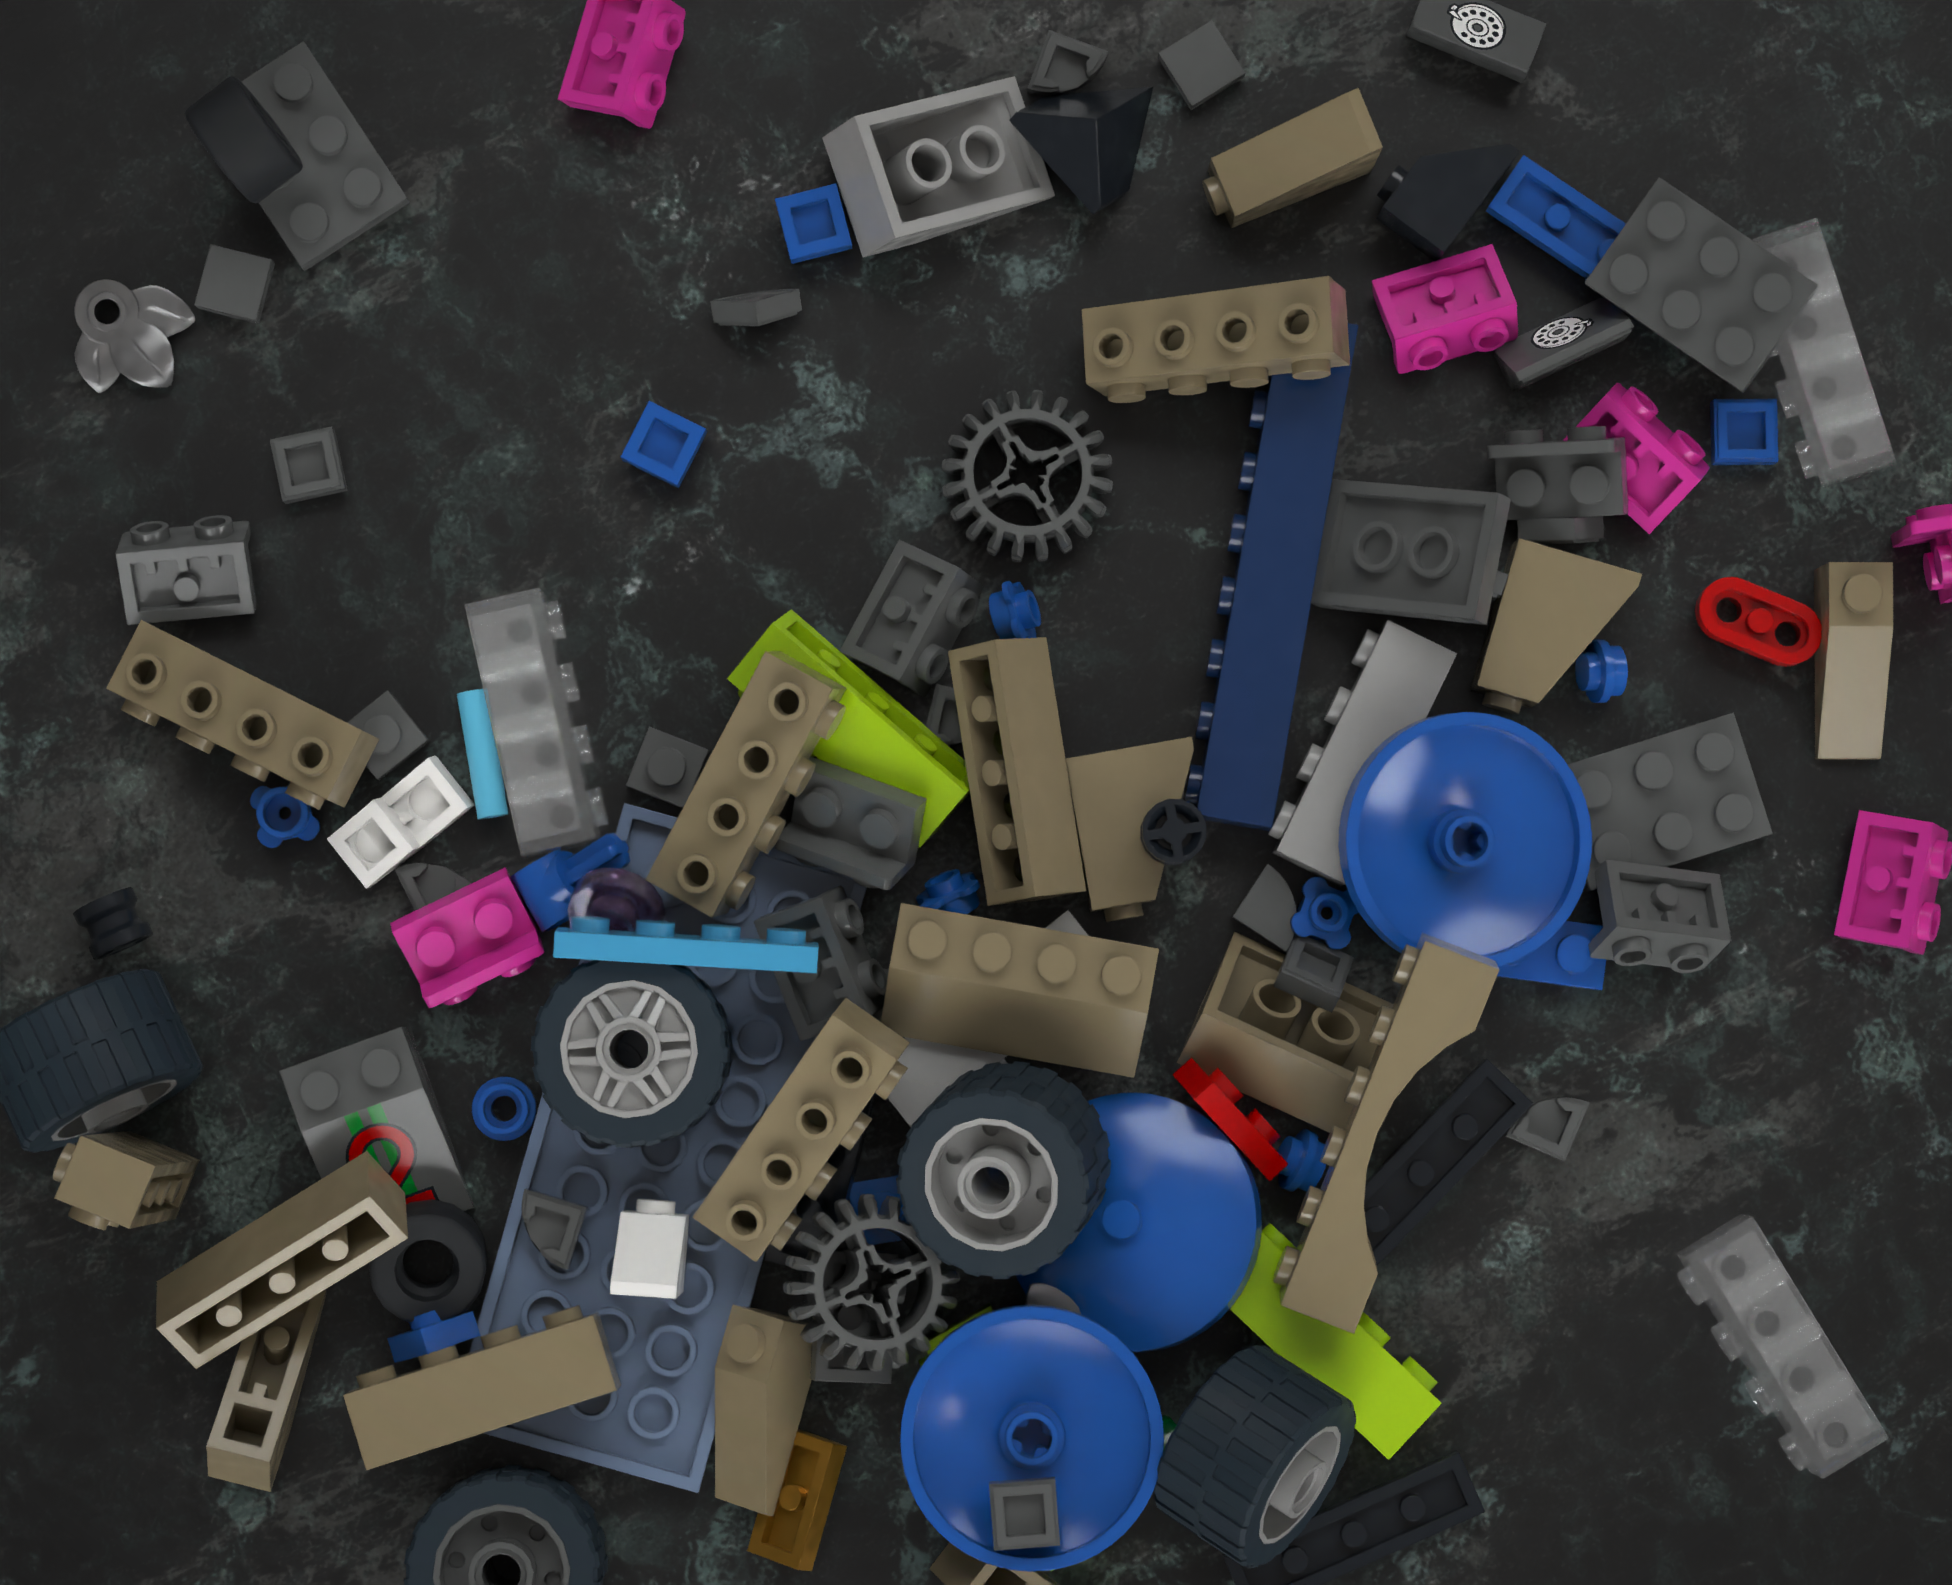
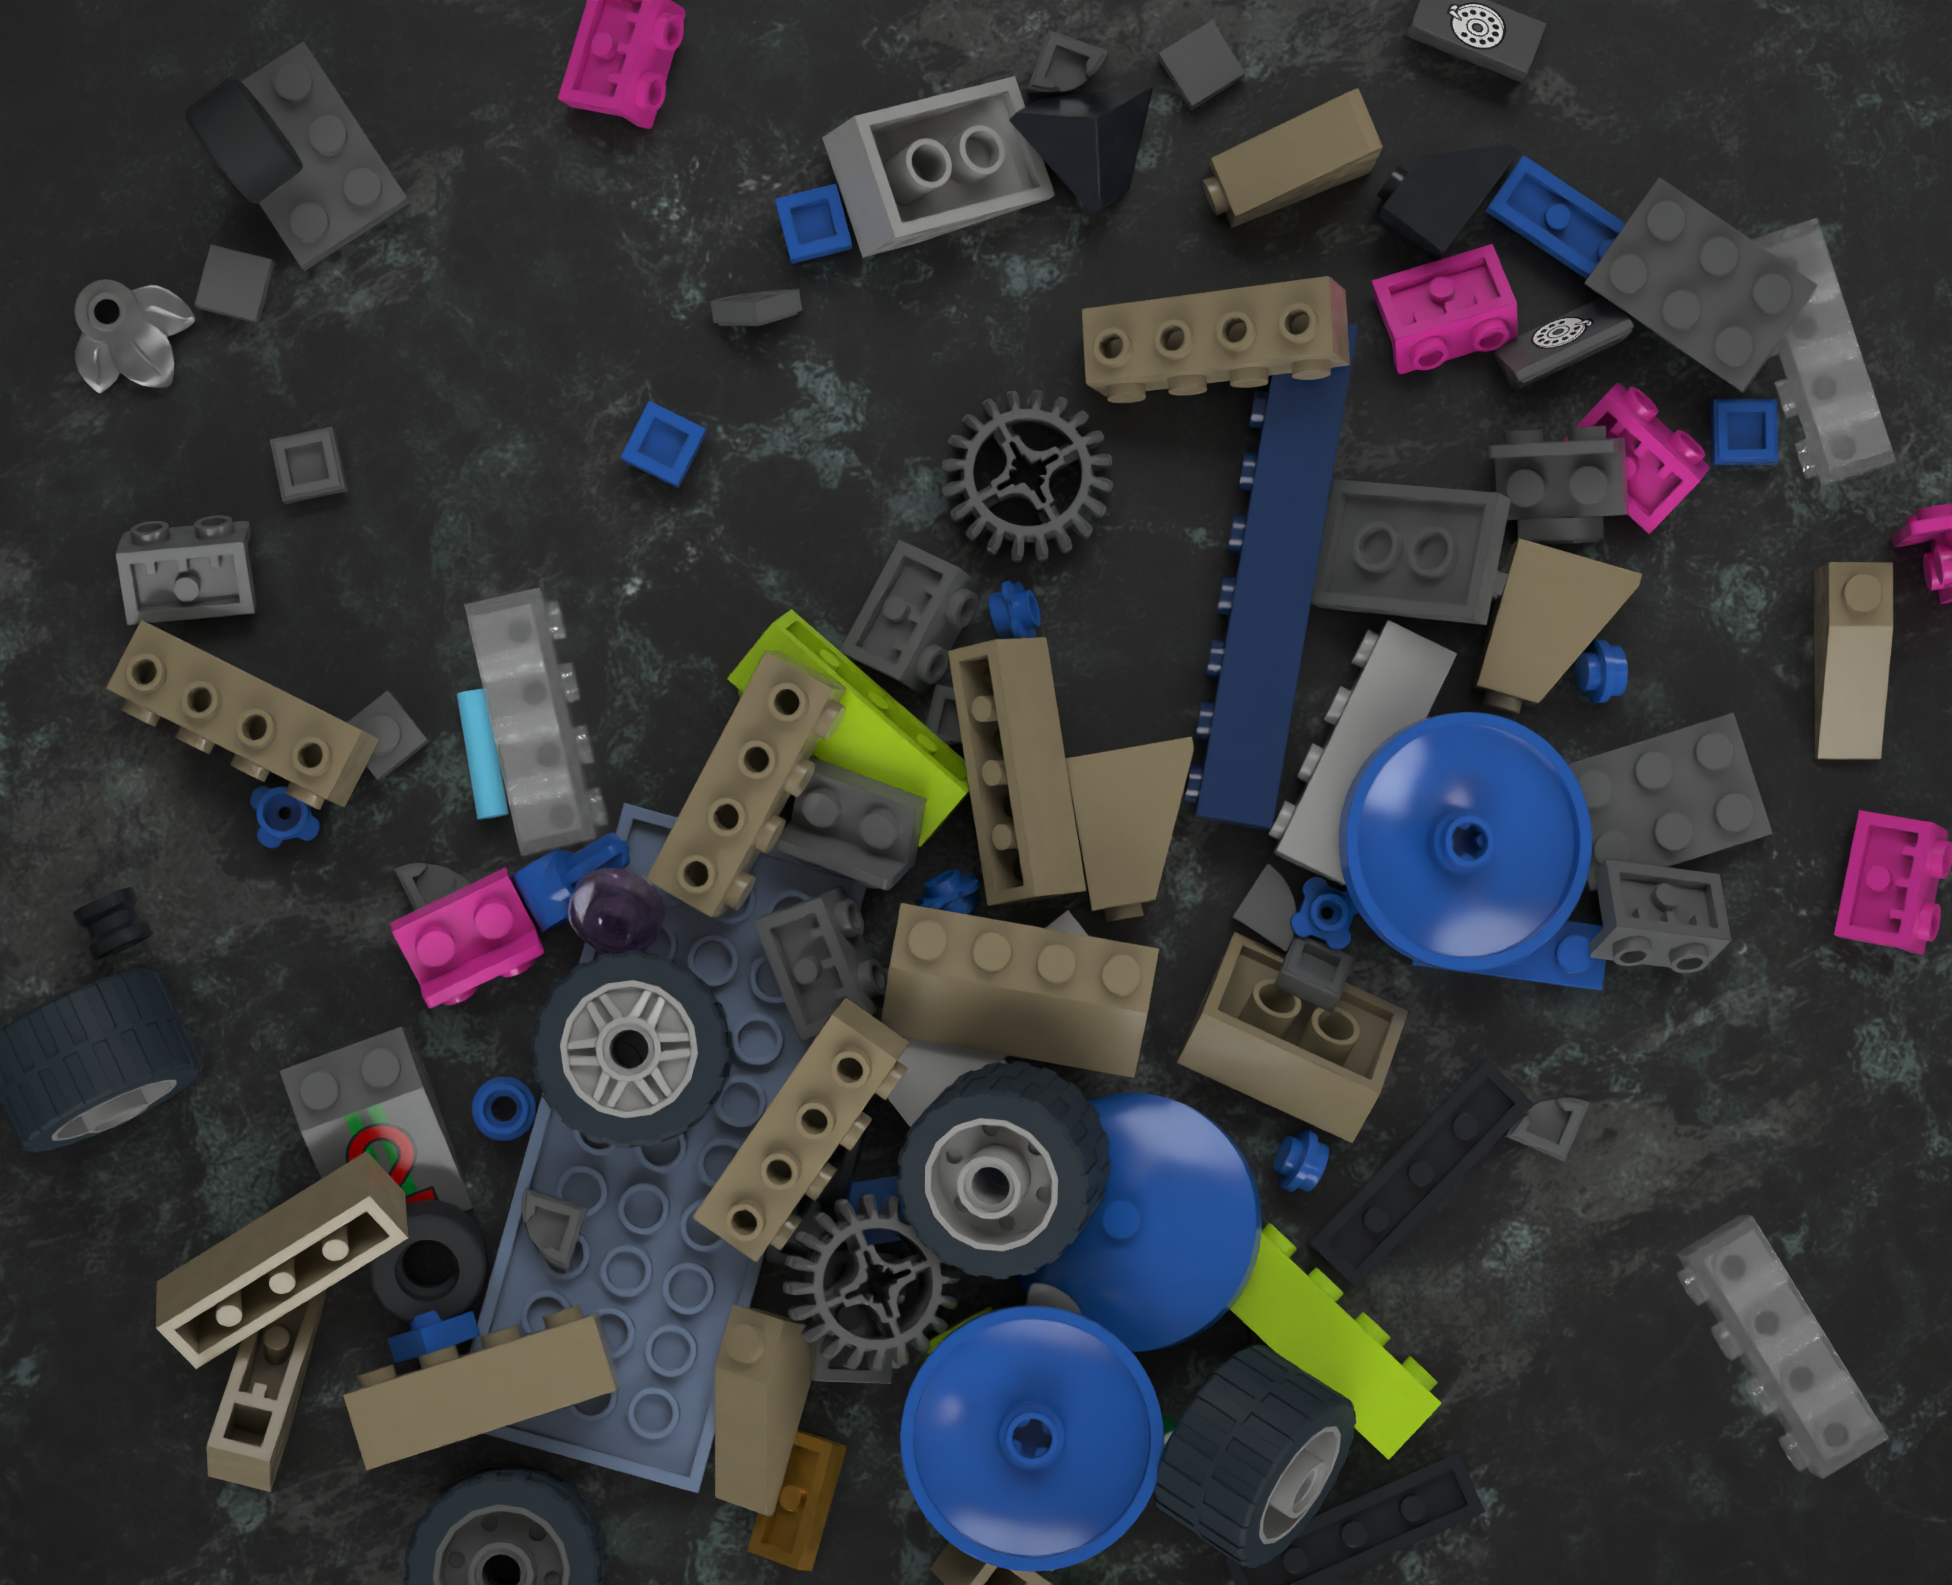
dark tan brick [53,1131,200,1230] -> none
white slope [327,755,475,889] -> none
dark azure plate [553,916,819,973] -> none
white slope [610,1199,689,1299] -> none
dark grey plate [626,726,710,809] -> none
dark grey tile [989,1477,1060,1551] -> none
black wheel [1140,799,1206,865] -> none
red plate [1173,1057,1288,1181] -> none
dark tan arch [1273,933,1500,1334] -> none
red plate [1695,577,1822,667] -> none

